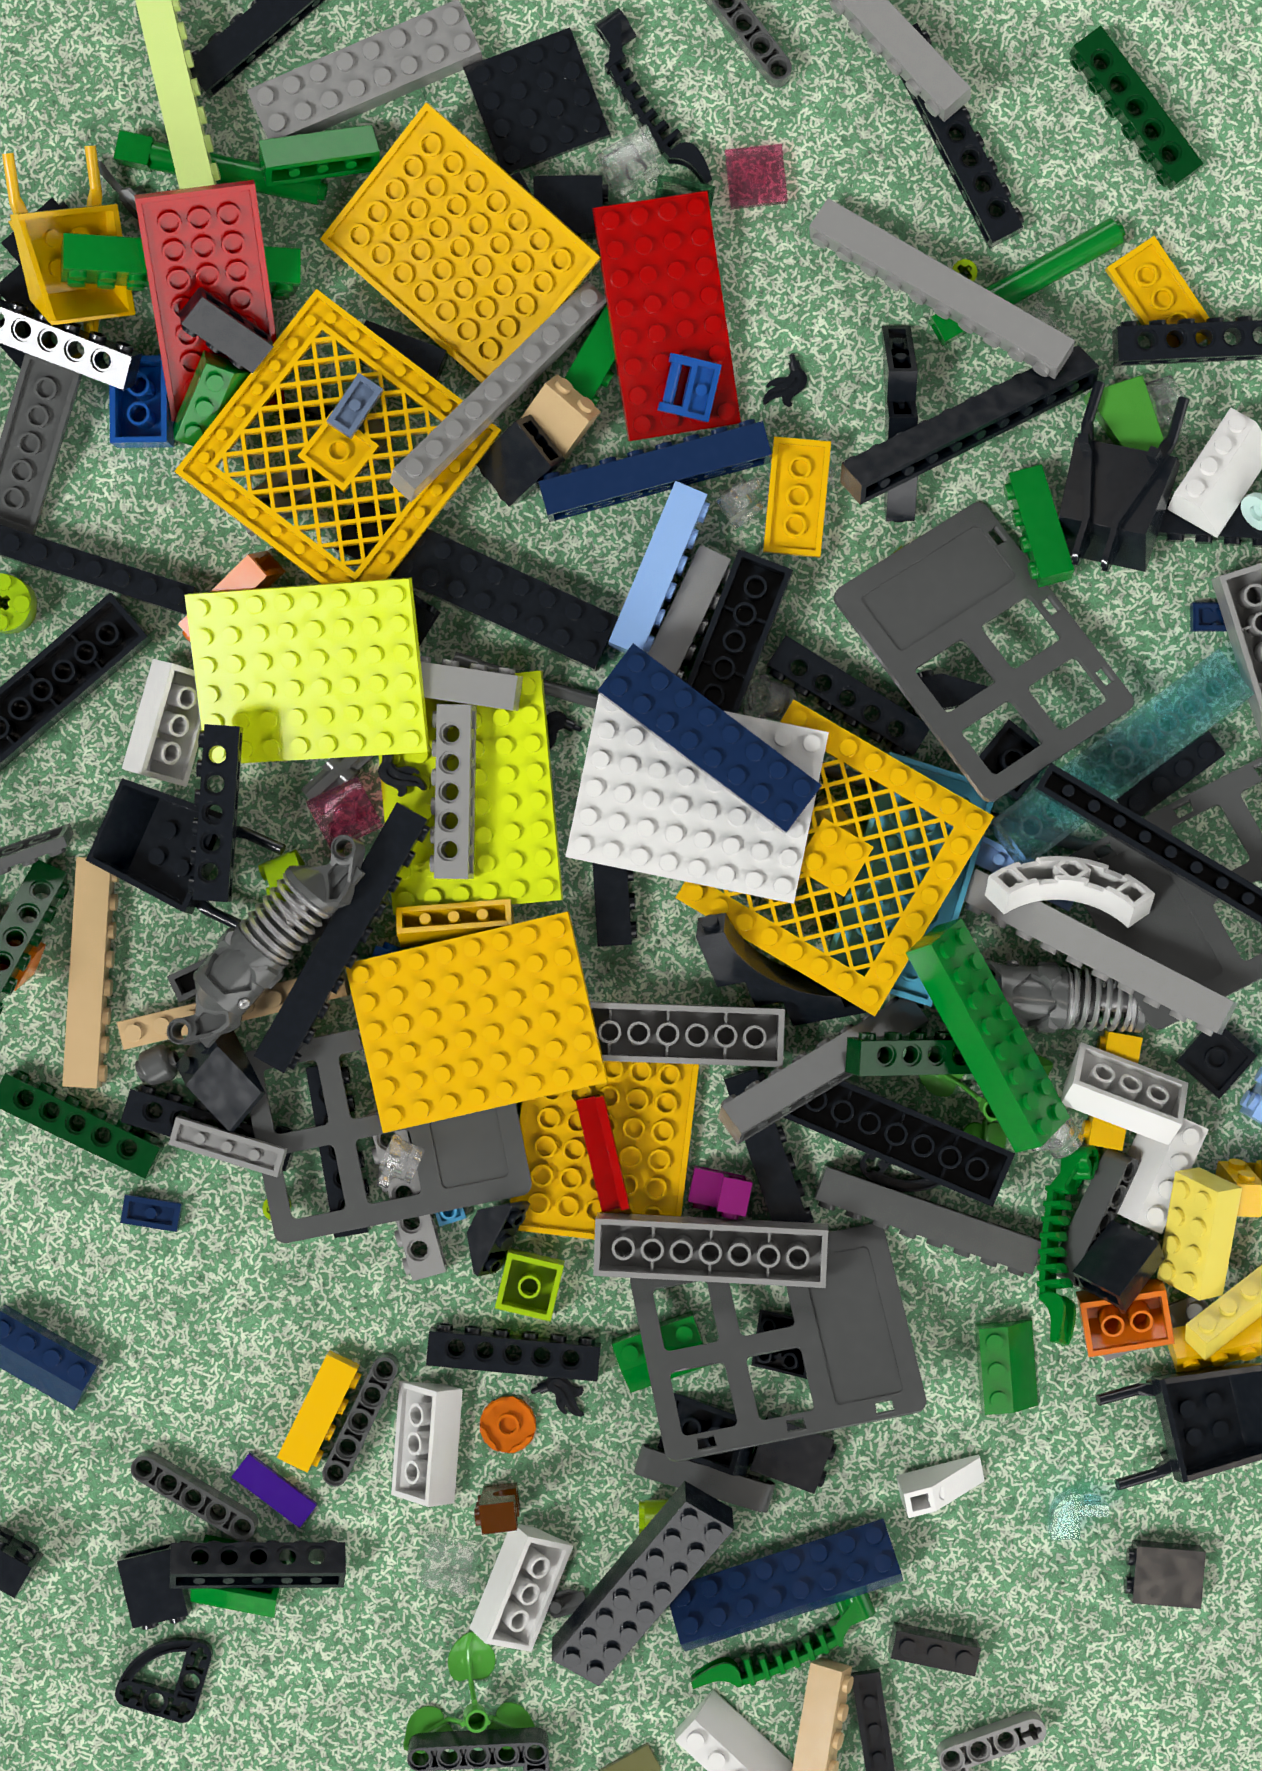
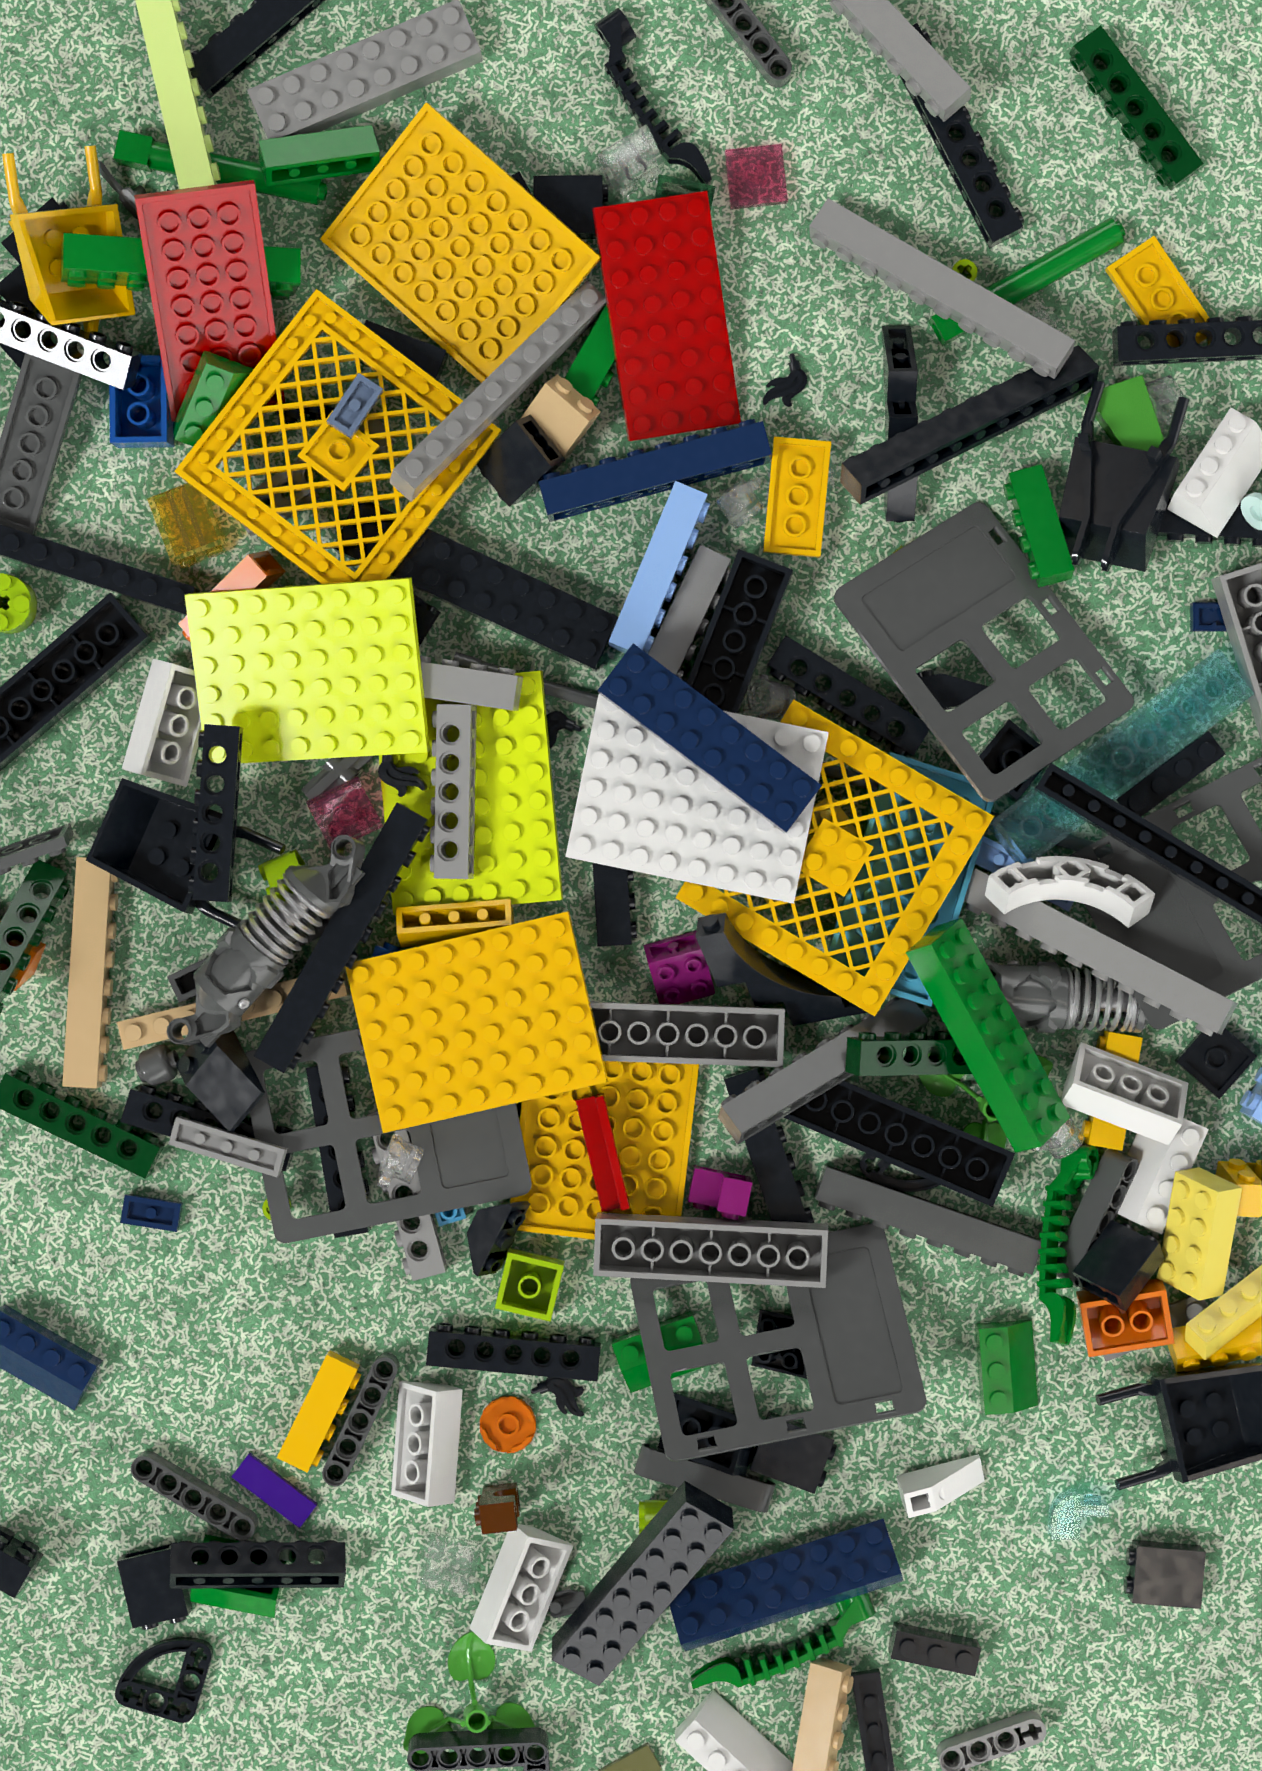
black brick [179,287,274,373] -> none
black plate [463,27,611,175] -> none
blue plate [657,353,722,422] -> none
none -> clear yellow brick [147,483,229,568]
none -> magenta bracket [643,931,715,1004]

